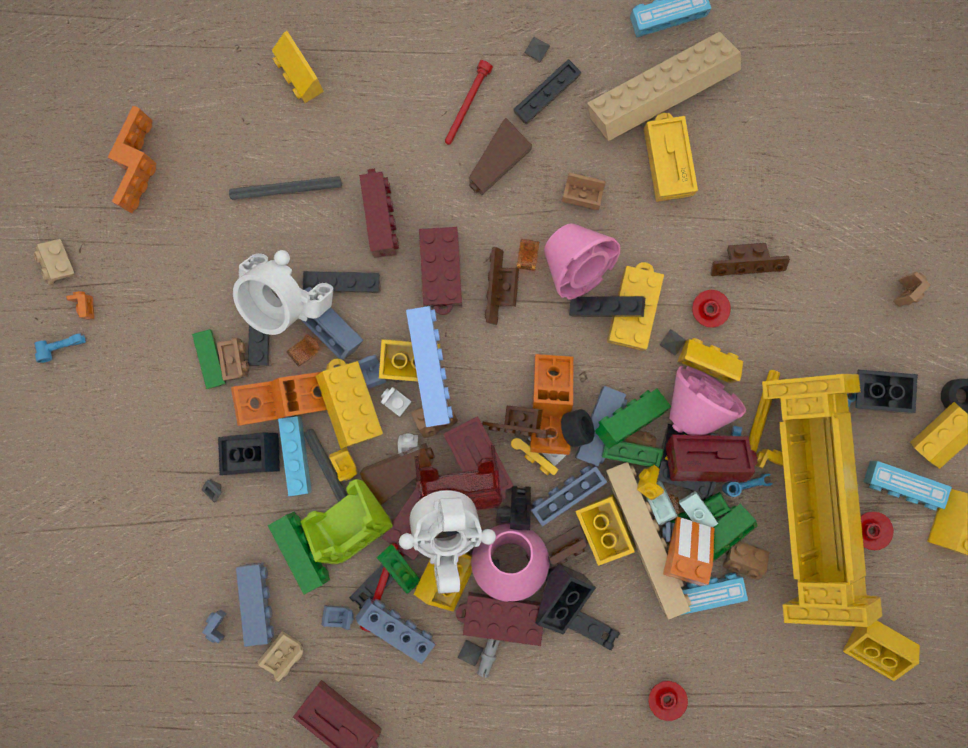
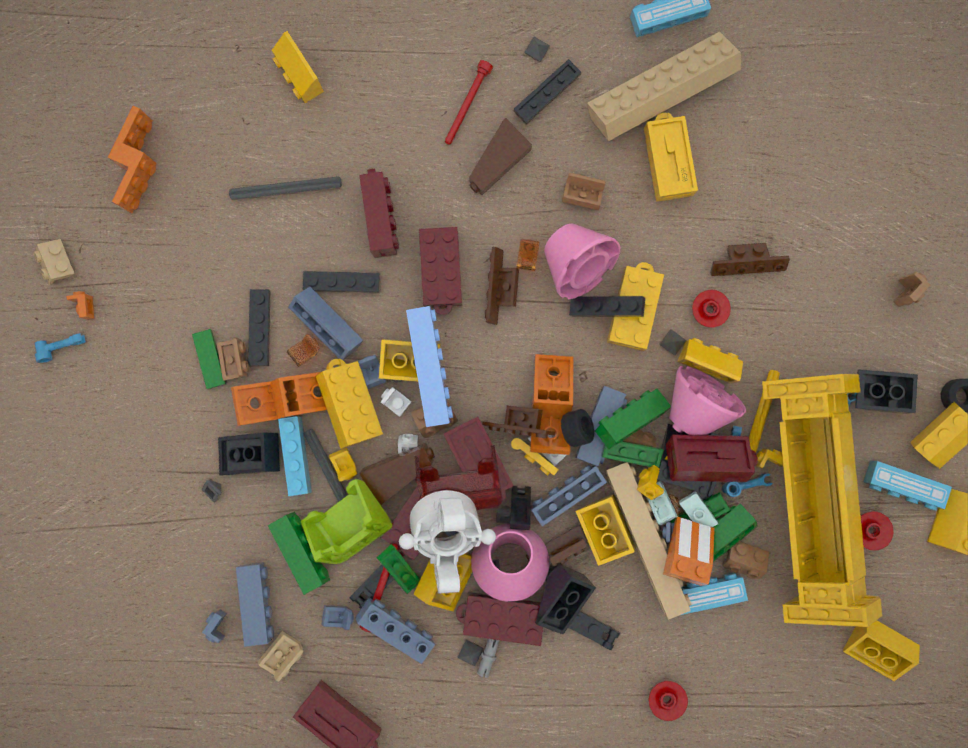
white piece [233,250,333,335] -> none

